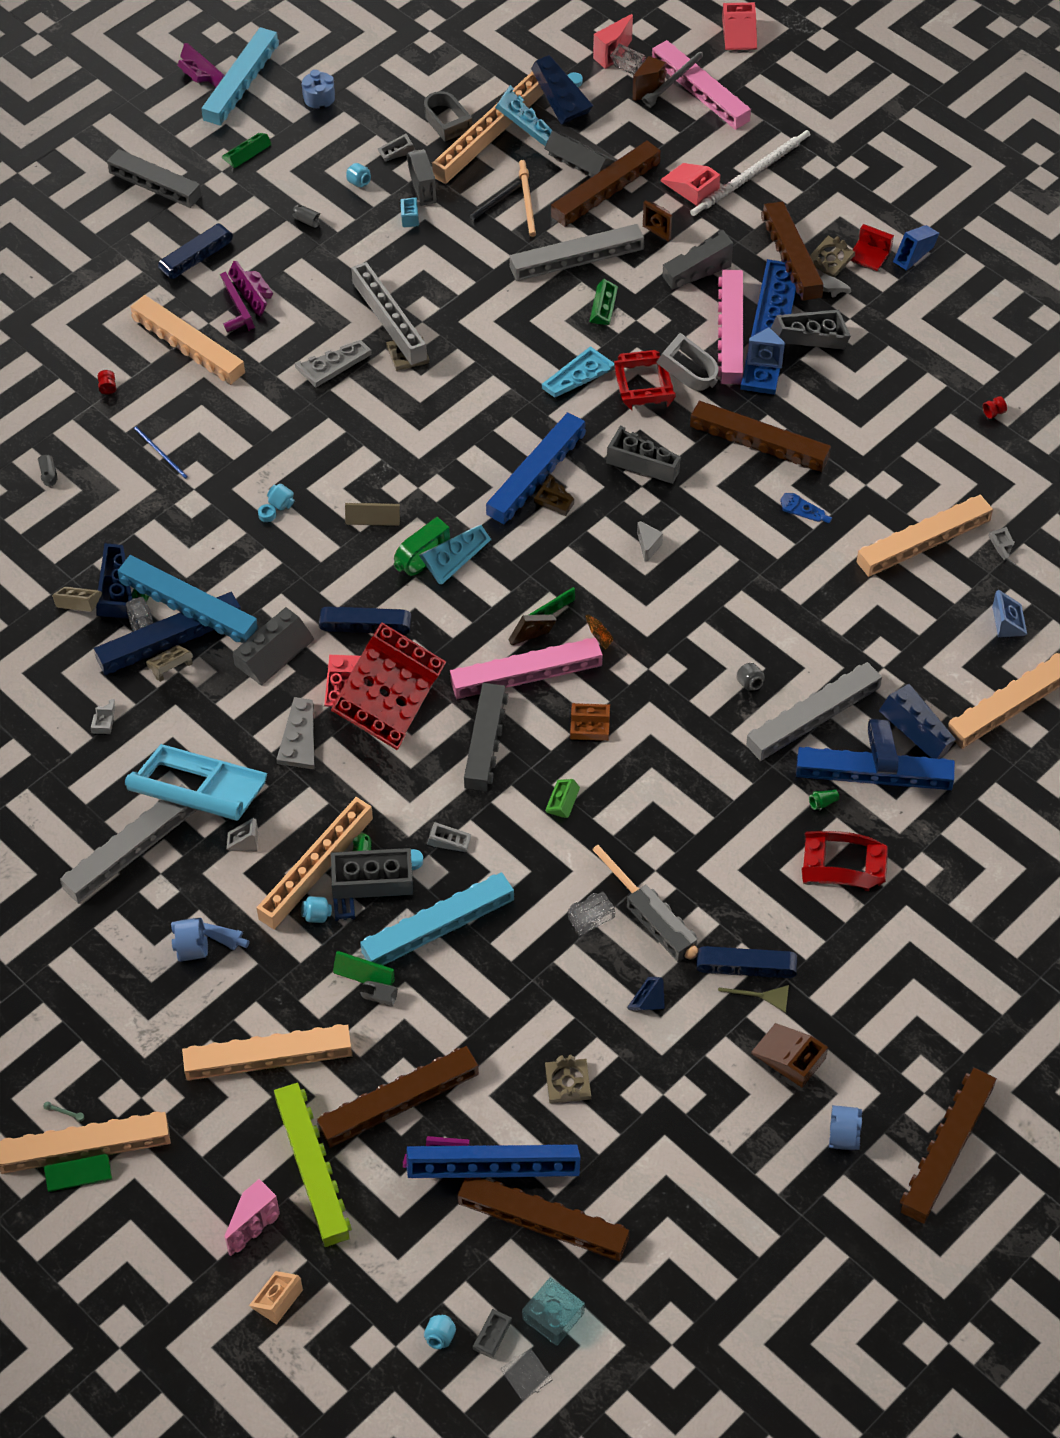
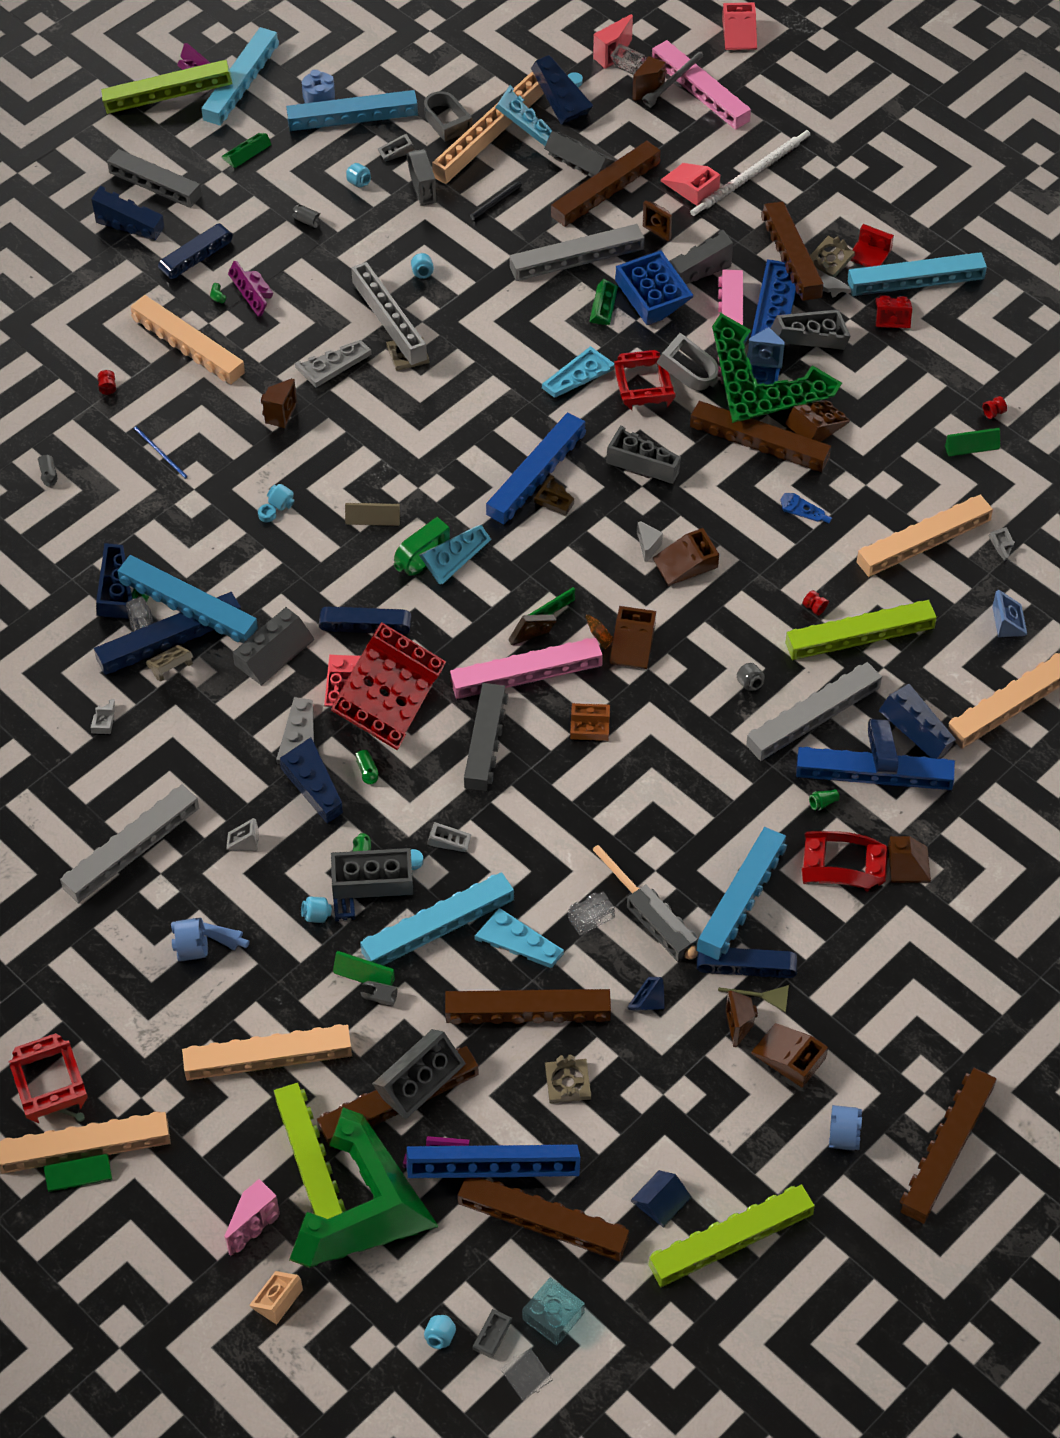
dark tan slope [52,587,102,612] -> none
medium azure piece [125,744,267,821] -> none
magenta piece [220,271,255,333] -> none
light nougat brick [256,797,373,930] -> none
medium azure slope [400,198,419,227] -> none
light nougat bar [519,160,536,237] -> none
bright green slope [545,779,580,818] -> none
blue slope [893,225,939,270] -> none
none -> red wedge [8,1033,88,1124]
none -> dark blue wedge [91,185,165,240]
none -> lime brick [101,60,232,114]
none -> green arm [210,283,226,304]
none -> reddish brown slope [261,378,297,428]
none -> dark blue wedge [280,737,343,824]
none -> dark azure brick [286,90,418,131]
none -> green wedge [289,1107,438,1268]
none -> green piece [356,750,379,784]
none -> dark grey slope [372,1029,466,1119]
none -> medium azure head [411,253,434,279]
none -> reddish brown brick [445,989,611,1024]
none -> medium azure wing [475,908,564,968]
none -> reddish brown slope [610,606,657,669]
none -> blue slope [615,250,693,325]
none -> dark blue slope [631,1170,691,1228]
none -> lime brick [648,1184,815,1287]
none -> reddish brown slope [653,528,719,586]
none -> dark azure brick [696,827,787,960]
none -> green wedge [712,313,842,423]
none -> reddish brown slope [726,991,758,1047]
none -> reddish brown slope [785,400,850,442]
none -> lime brick [785,600,937,660]
none -> red wheel [802,590,829,616]
none -> medium azure brick [847,252,987,296]
none -> red bracket [876,296,912,328]
none -> reddish brown slope [888,836,931,883]
none -> green slope [945,428,1000,456]

